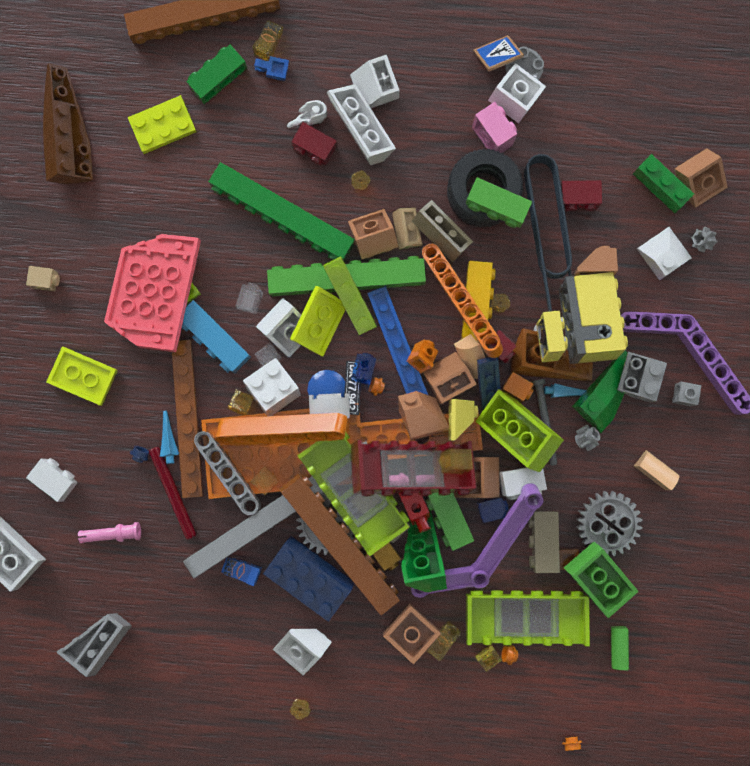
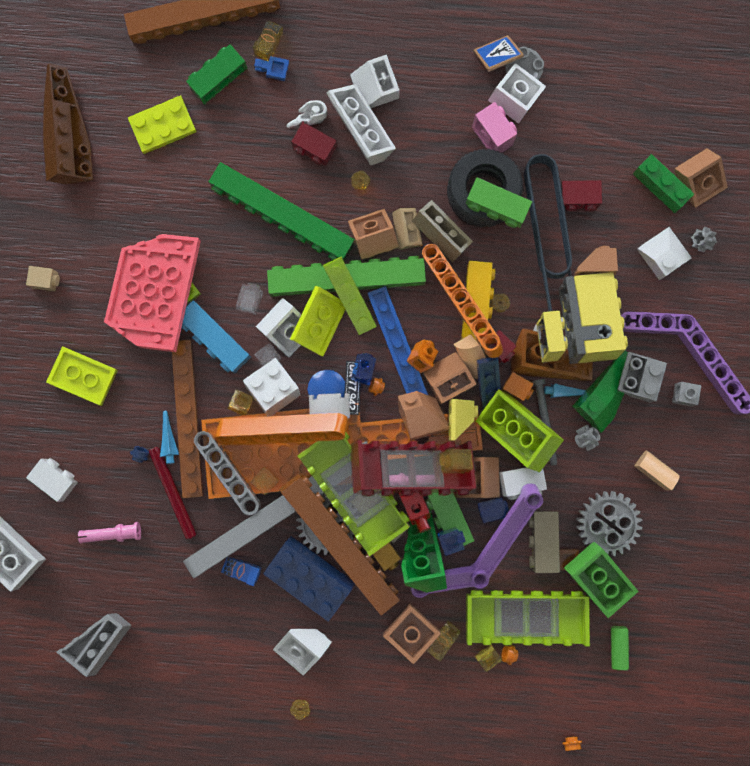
none -> clear blue brick [437,527,466,556]

